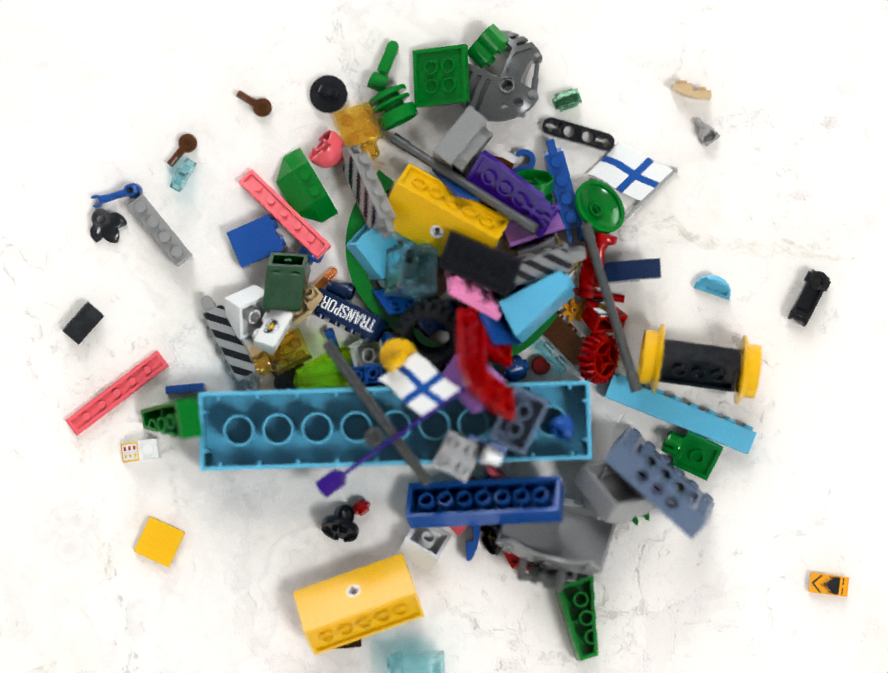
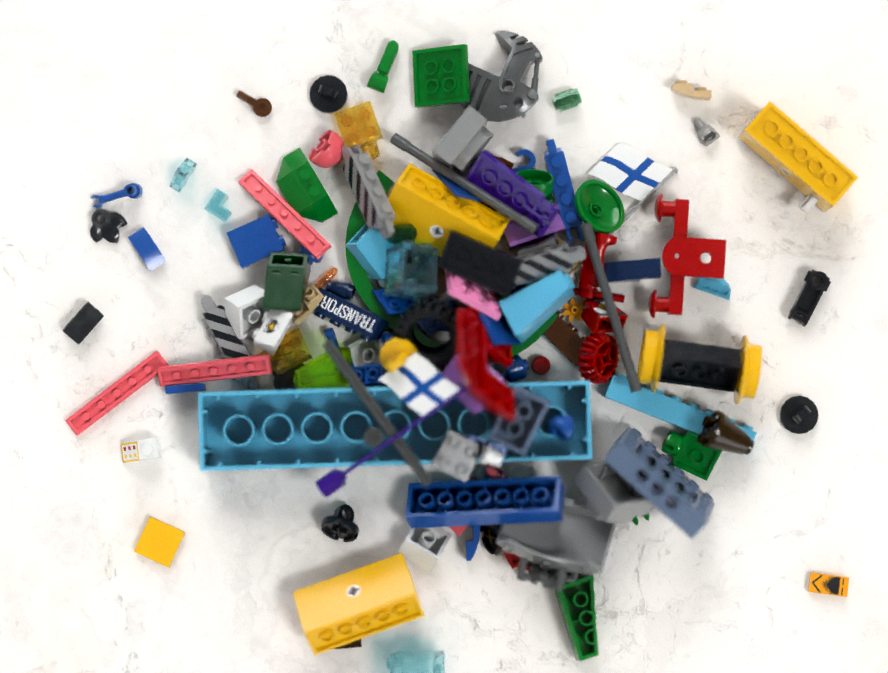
light grey brick [128,194,193,267] -> none
green wedge [140,397,203,439] -> none
reddish brown plate [167,134,197,167] -> none
red plate [352,499,371,516] -> none
green wheel [369,84,419,131] -> none
green brick [468,24,509,69] -> none
clear light blue plate [534,340,567,376] -> none
black beam [542,118,615,151] -> none
none -> blue slope [127,227,166,271]
none -> coral tile [157,354,273,387]
none -> clear light blue piece [204,189,232,223]
none -> clear green brick [387,224,417,245]
none -> red piece [648,194,726,318]
none -> dark brown cone [697,410,754,455]
none -> yellow piece [738,101,859,214]
none -> black tile [780,396,819,434]

